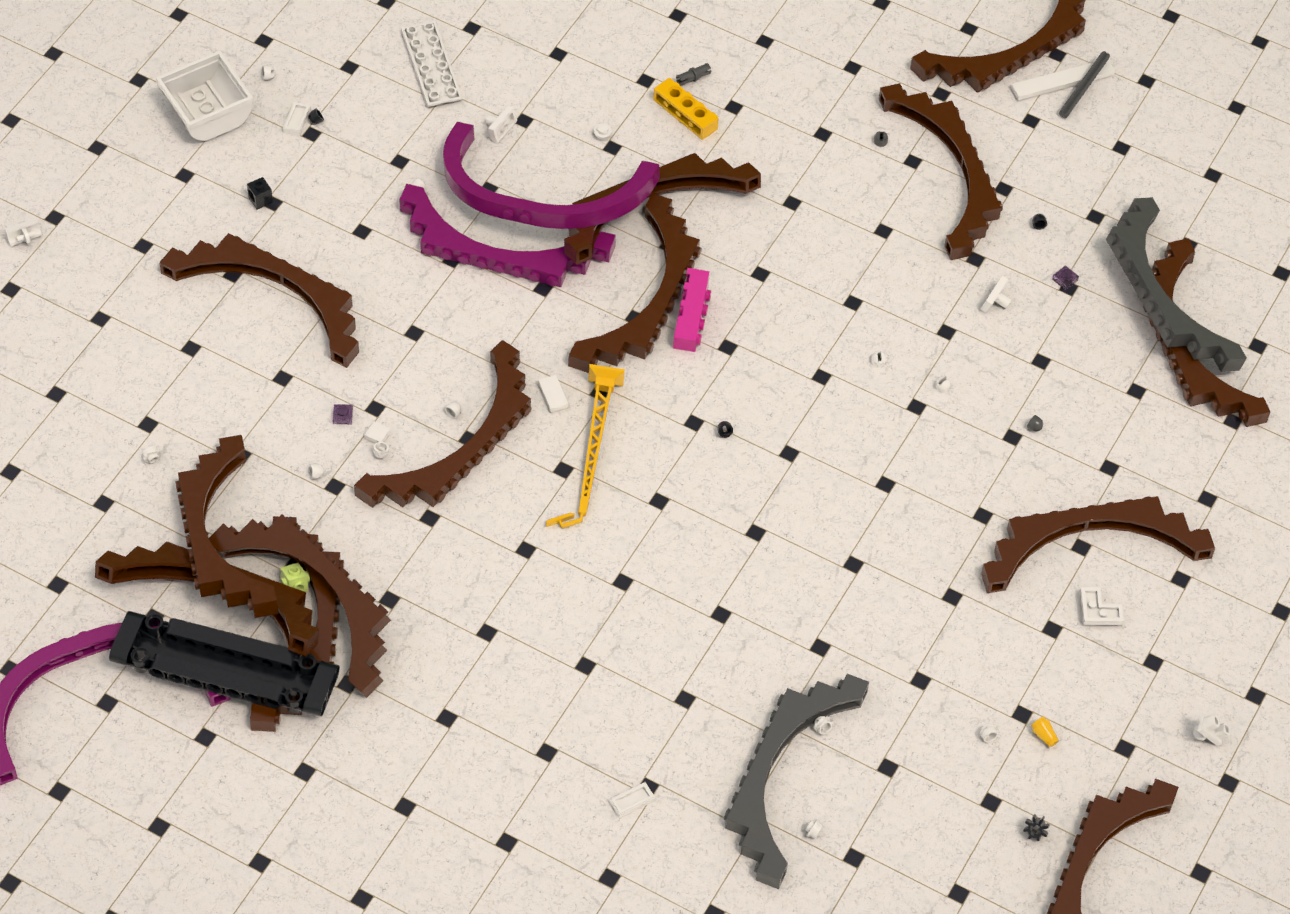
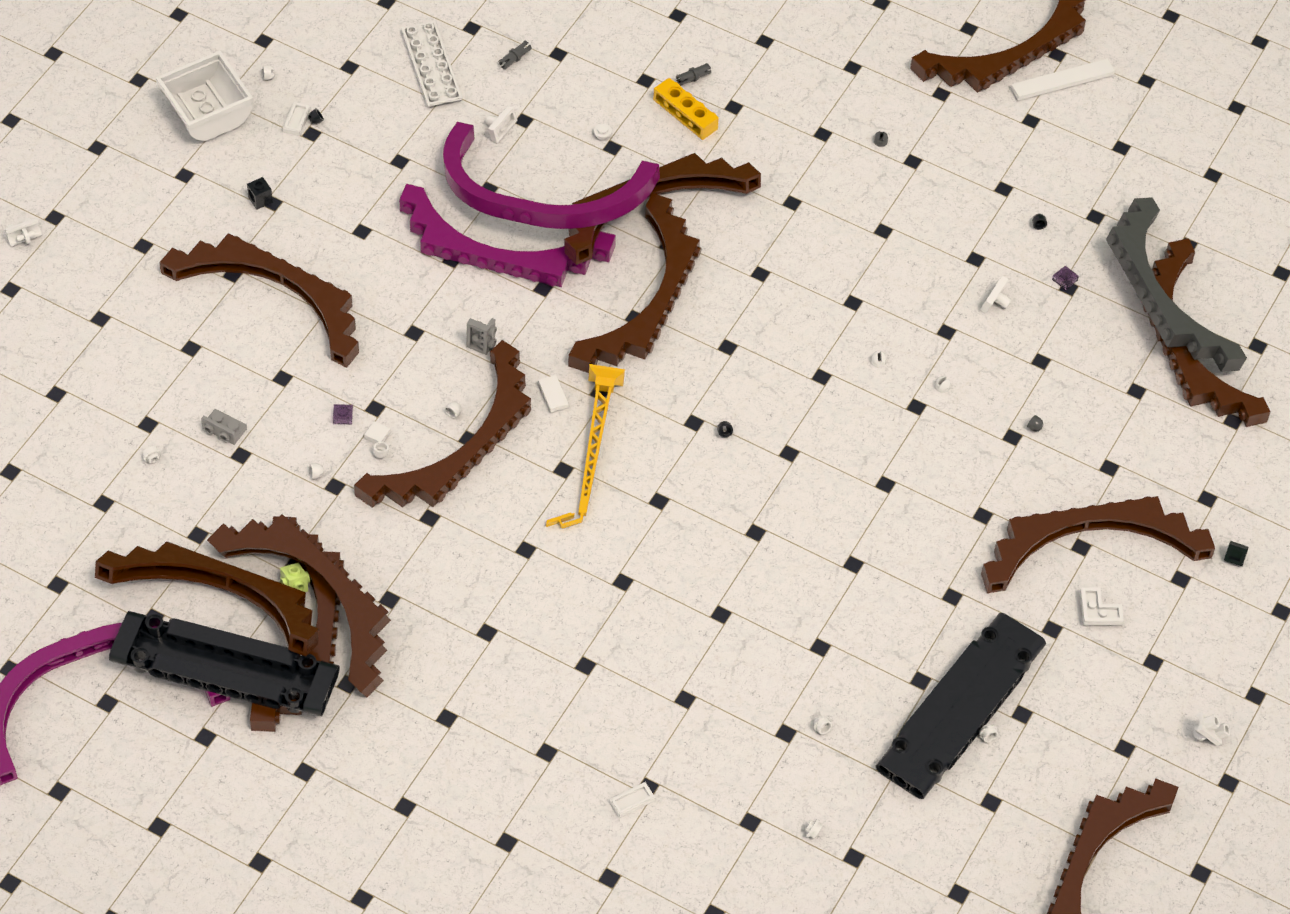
reddish brown arch [175,435,279,618] -> none
dark pink wedge [673,268,711,352] -> none
dark grey arch [724,674,869,889] -> none
reddish brown arch [879,83,1003,260] -> none
black gear [1023,814,1050,841] -> none
yellow cone [1031,716,1059,748] -> none
dark grey axle [1059,51,1110,118] -> none
none -> light grey bracket [201,409,247,445]
none -> light grey bracket [466,318,497,355]
none -> dark grey pin [498,40,532,69]
none -> black panel [876,613,1046,799]
none -> black tile [1224,541,1249,566]

